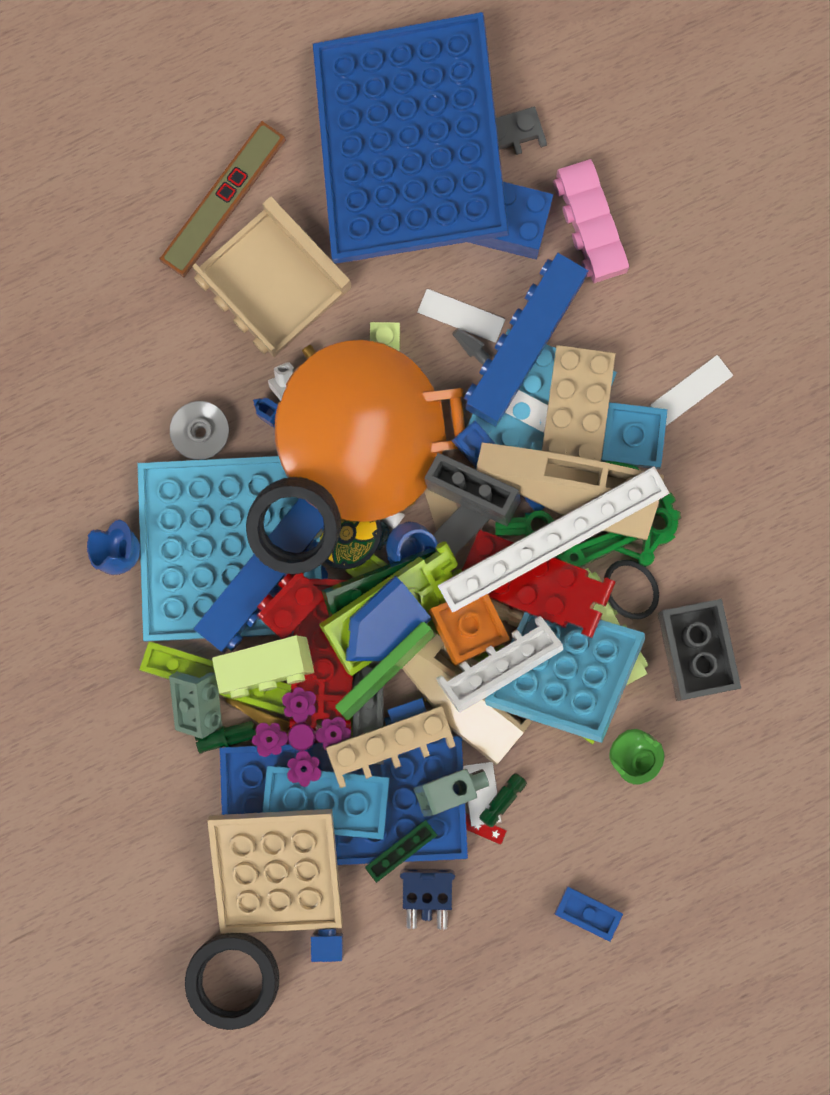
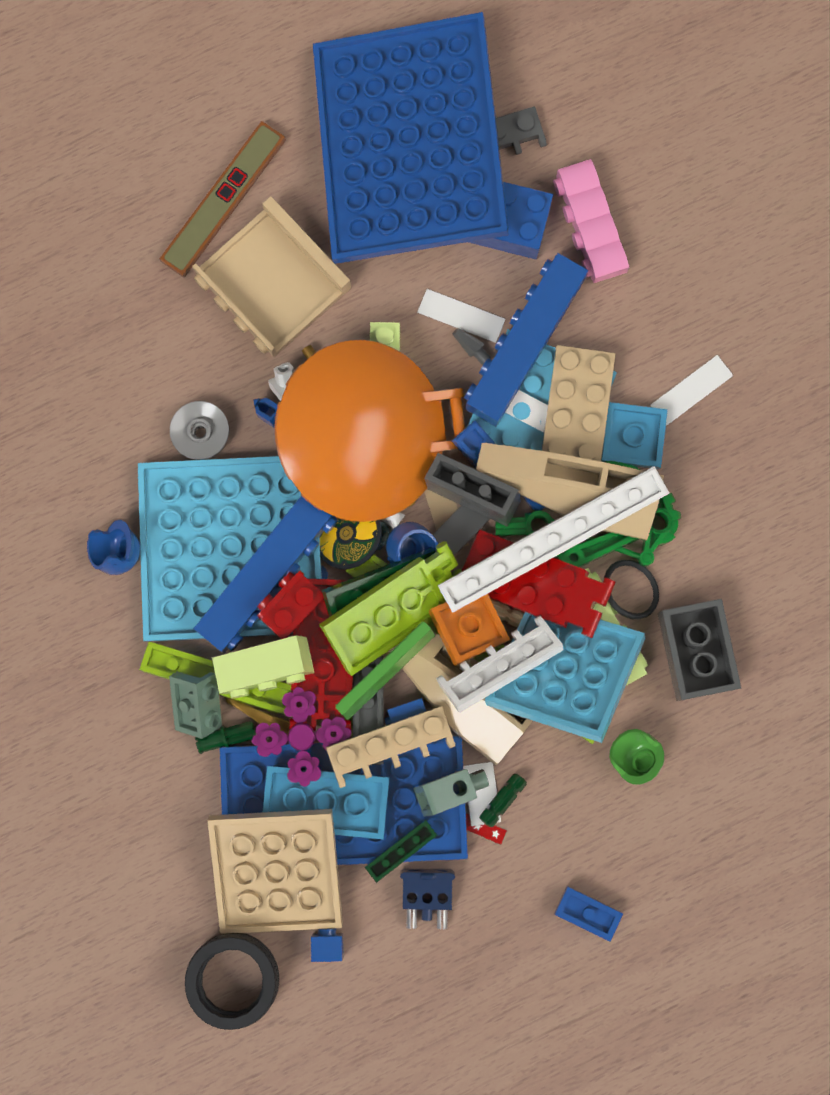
black tyre [246,477,341,574] -> none
tile [346,576,431,661] -> none

